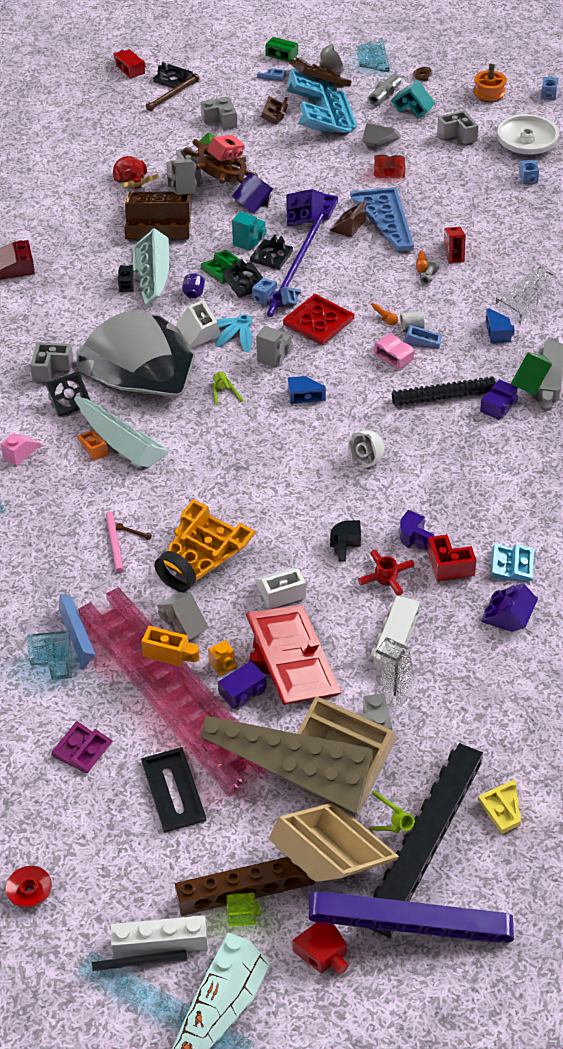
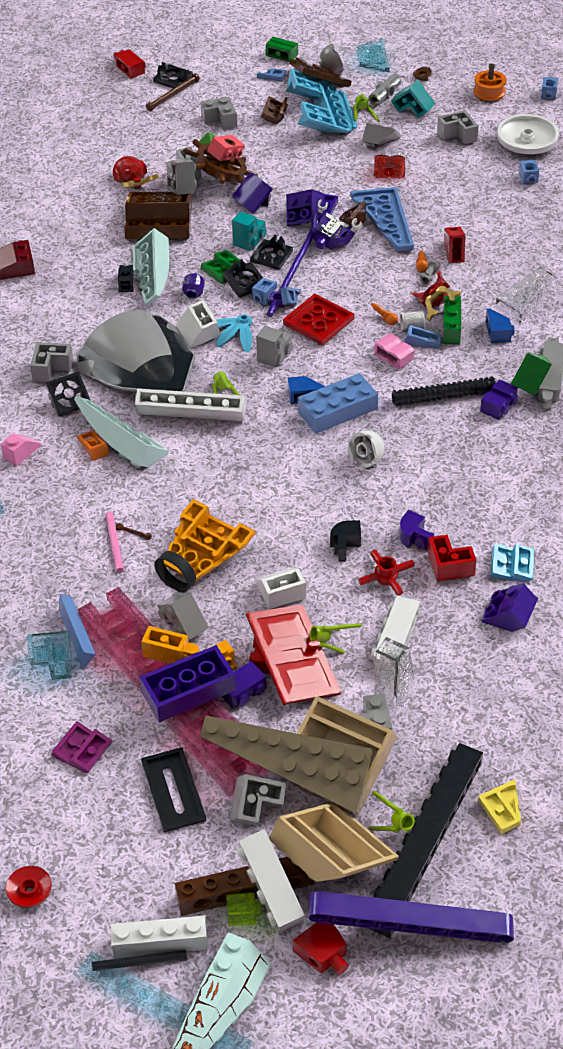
none -> white brick [135,389,246,422]
none -> dark purple brick [139,645,236,723]
none -> light grey brick [230,774,286,826]
none -> white wedge [237,829,305,934]
none -> medium blue brick [298,373,378,434]
none -> lime plant [310,623,362,654]
none -> dark purple torso [311,199,362,250]
none -> lime plant [353,93,380,122]
none -> helmet [411,270,462,321]
none -> green arch [443,296,461,345]

